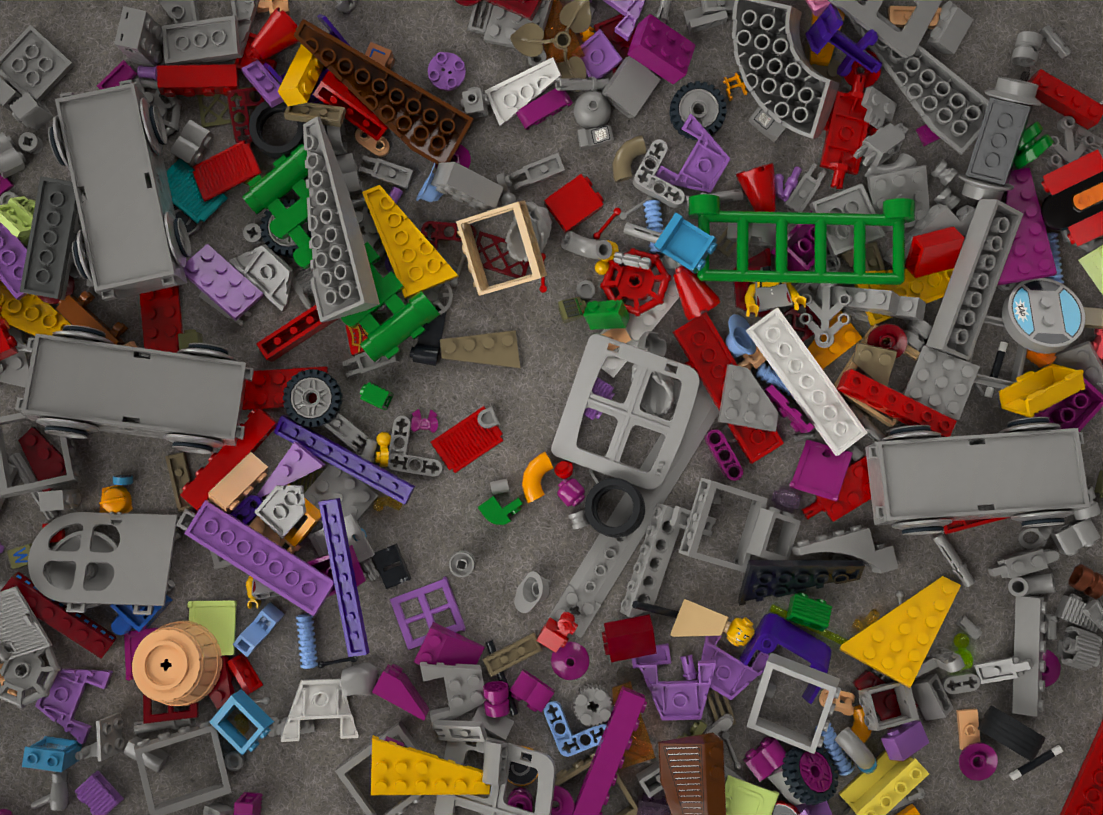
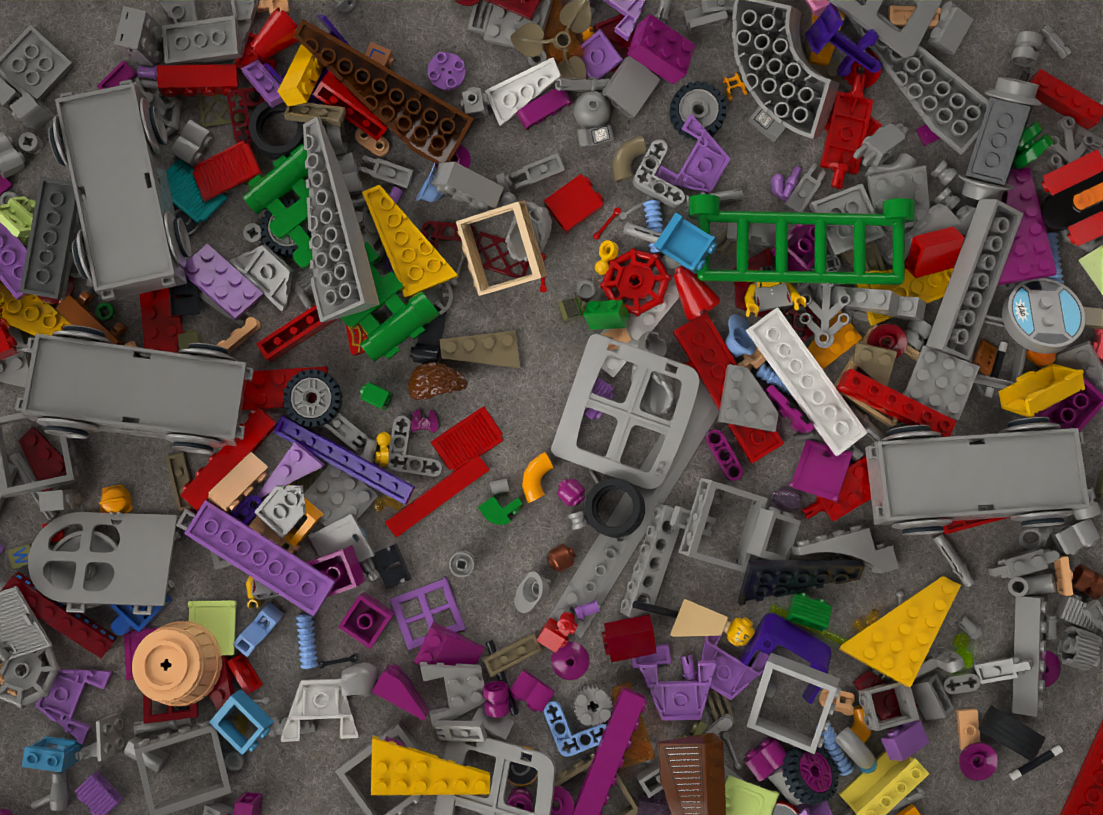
dark azure tile [113,475,133,485] -> none
plate [318,498,370,657] -> none
light grey hinge [342,352,398,378] -> none
light grey tile [477,406,500,428] -> none
light grey brick [482,740,509,786] -> none
red plate [554,461,573,479] -> none
light grey cylinder [561,231,612,260] -> none
light grey axle [614,252,651,270] -> none
red cone [736,163,776,212] -> none
light grey hinge [861,87,897,130] -> none
none -> green bush [96,303,116,321]
none -> black piece [169,277,200,317]
none -> light nougat plate [217,317,261,353]
none -> magenta brick [338,592,396,649]
none -> red tile [385,454,490,538]
none -> reddish brown hair [408,362,468,400]
none -> copper head [546,544,576,573]
none -> medium lavender pin [574,600,600,620]
none -> dark orange plate [972,339,998,376]
none -> light nougat plate [1054,555,1073,596]

